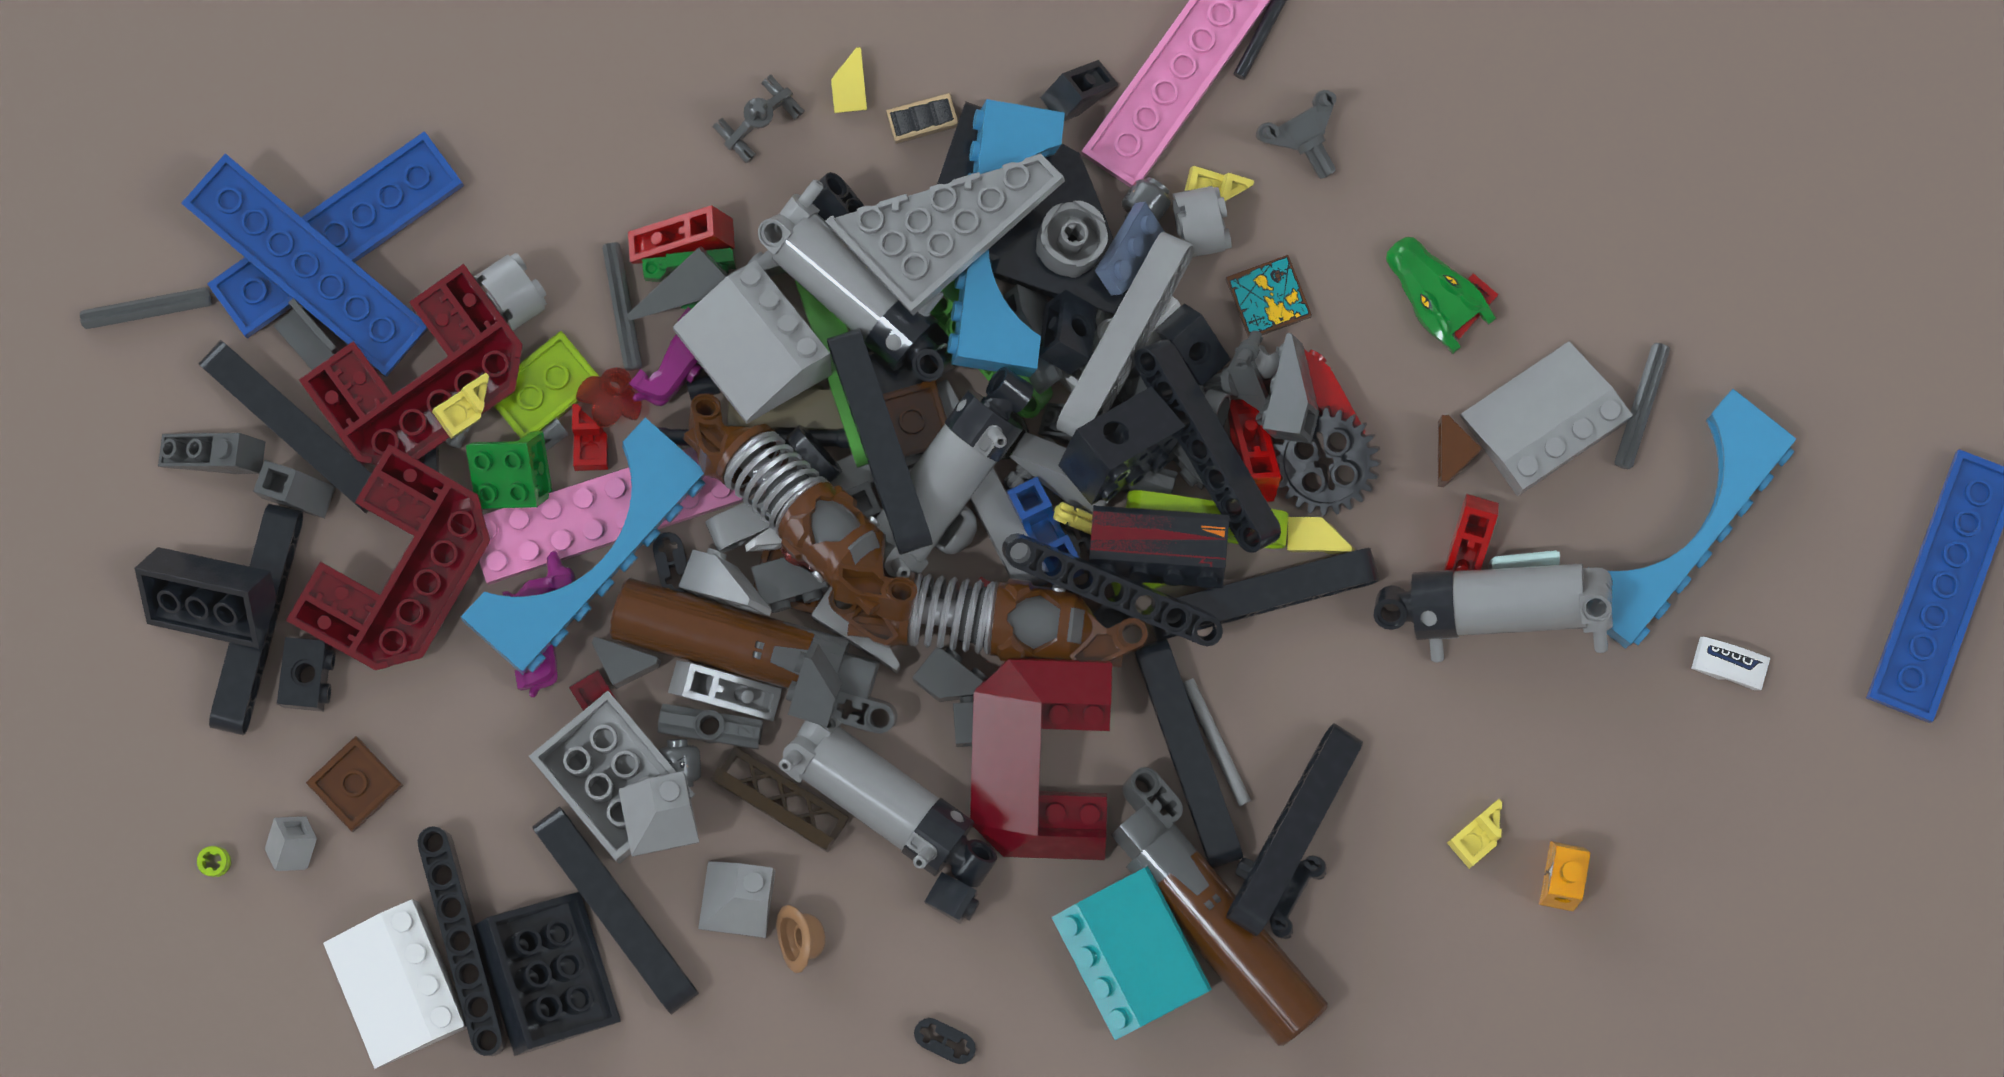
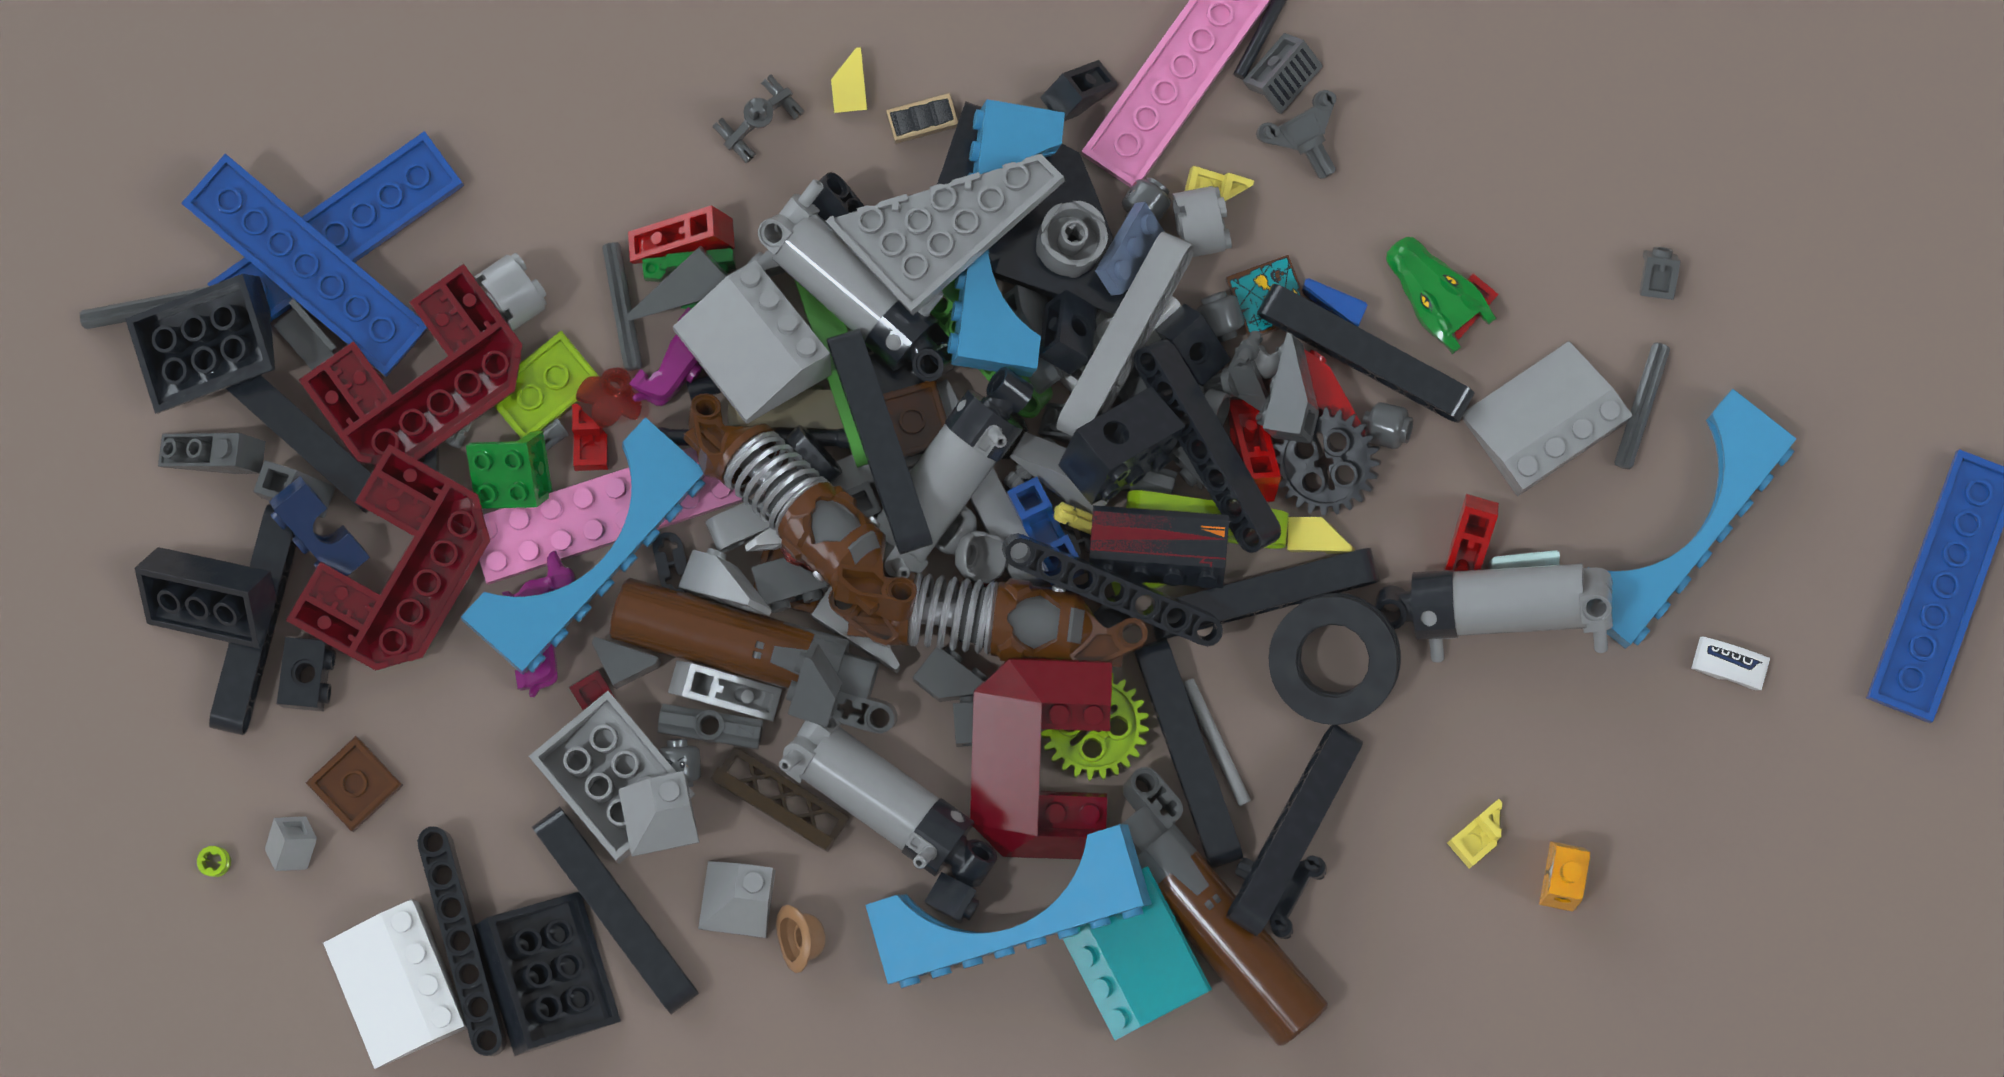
light yellow slope [432,373,489,439] -> none
black beam [914,1018,976,1064] -> none
reddish brown slope [1438,415,1482,487] -> none
none -> black slope [125,274,275,414]
none -> dark blue arch [269,476,370,576]
none -> dark azure arch [865,824,1152,988]
none -> light grey hair [955,531,1007,584]
none -> lime gear [1041,673,1149,781]
none -> dark grey head [1197,291,1245,342]
none -> dark grey panel [1243,33,1323,114]
none -> black beam [1257,284,1475,423]
none -> black tyre [1268,593,1401,725]
none -> blue slope [1302,278,1368,327]
none -> dark grey head [1362,402,1413,449]
none -> dark grey bracket [1639,247,1681,300]

